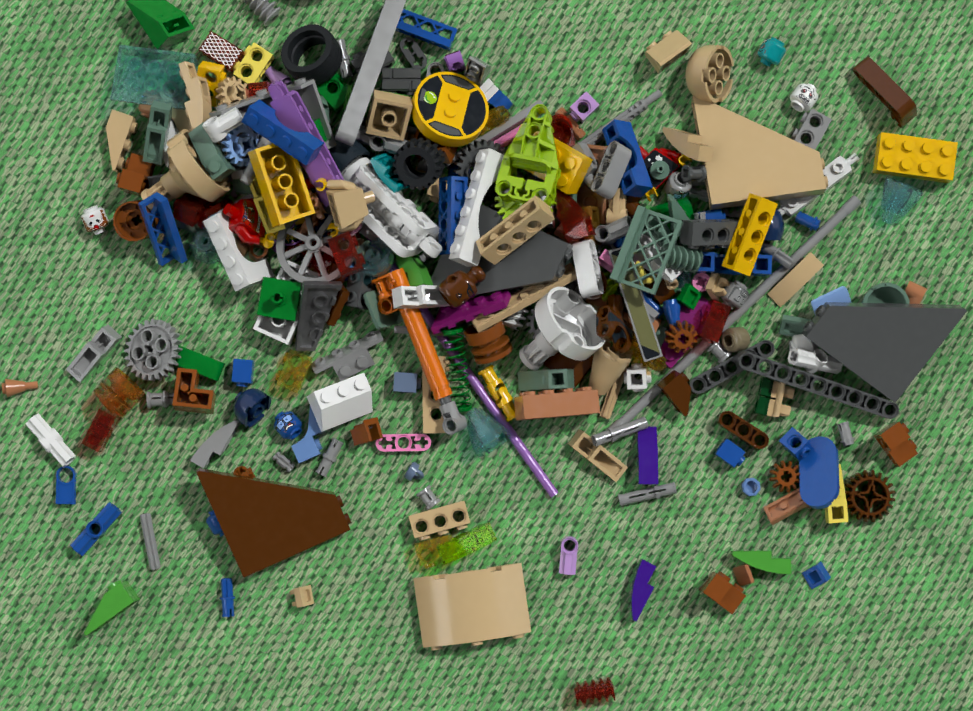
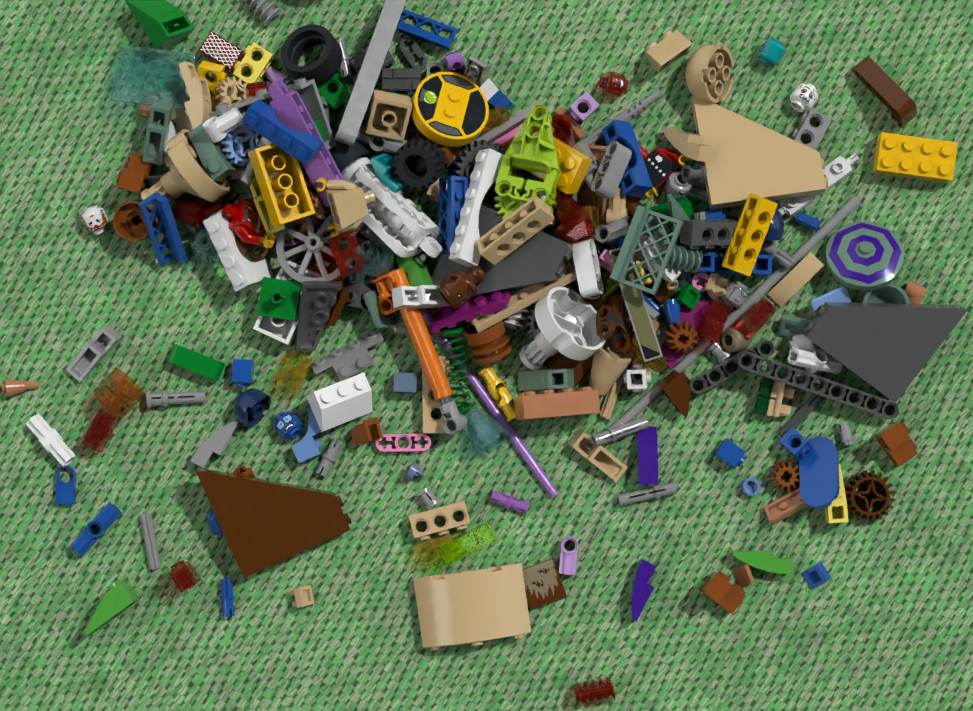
tan slope [106,109,138,173] -> none
light grey gear [124,319,183,382] -> none
dark orange brick [172,368,216,414] -> none
light grey piece [272,452,295,472] -> none
sand green tile [650,160,670,181] -> none
reddish brown beam [717,411,769,449] -> none
clear light blue cone [879,176,923,225] -> none
none -> clear red brick [168,560,203,593]
none -> medium lavender pin [490,490,530,514]
none -> slope [522,558,567,610]
none -> clear red head [599,71,628,98]
none -> clear red brick [734,296,777,341]
none -> dark grey axle [778,393,822,438]
none -> dish [826,221,904,291]

